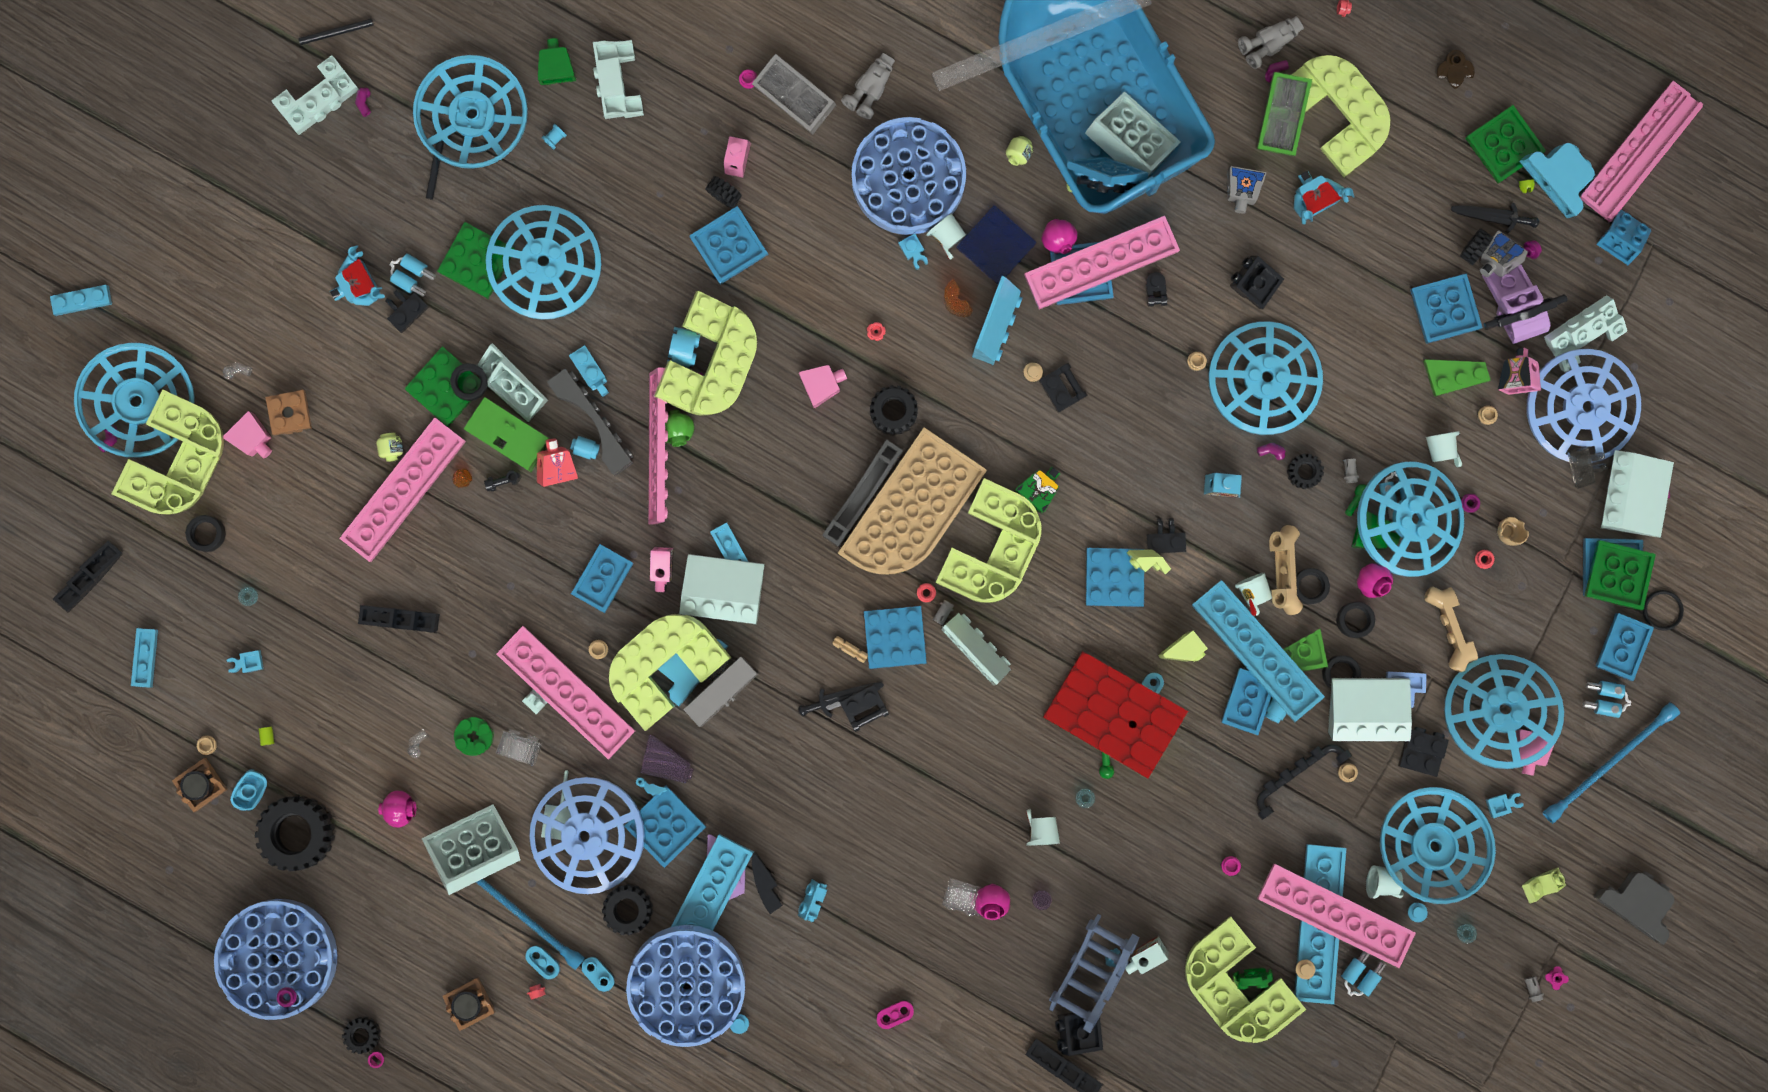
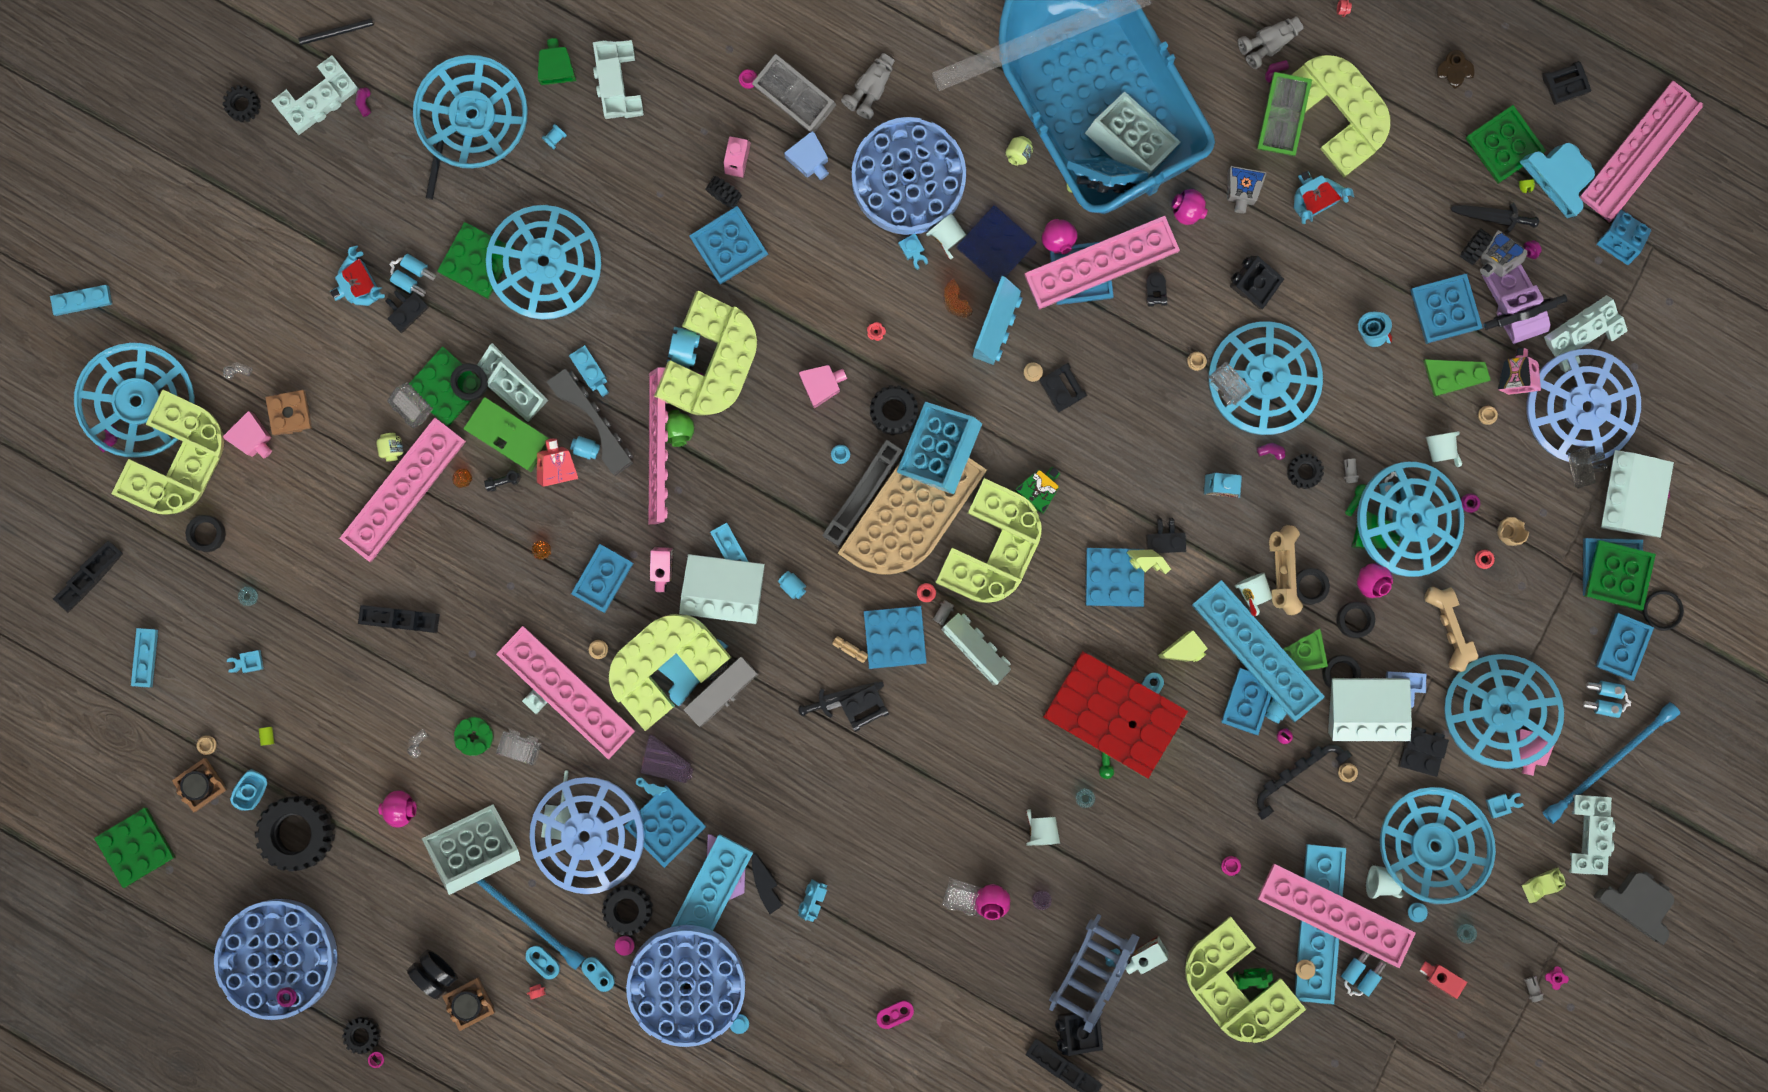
none -> green plate [94,808,176,888]
none -> black tyre [223,85,261,123]
none -> clear brick [387,382,433,429]
none -> black wheel [407,949,458,999]
none -> clear orange plate [532,541,551,560]
none -> dark pink plate [615,936,635,956]
none -> medium azure brick [778,571,806,599]
none -> light blue torso [784,131,829,180]
none -> medium azure plate [831,445,850,464]
none -> medium azure slope [897,402,982,494]
none -> dark pink plant [1171,189,1208,225]
none -> clear brick [1209,362,1253,406]
none -> dark pink hinge [1276,729,1293,744]
none -> medium azure hat [1358,311,1392,347]
none -> coral torso [1419,961,1467,999]
none -> black plate [1542,61,1592,105]
none -> light aqua bracket [1569,795,1615,875]

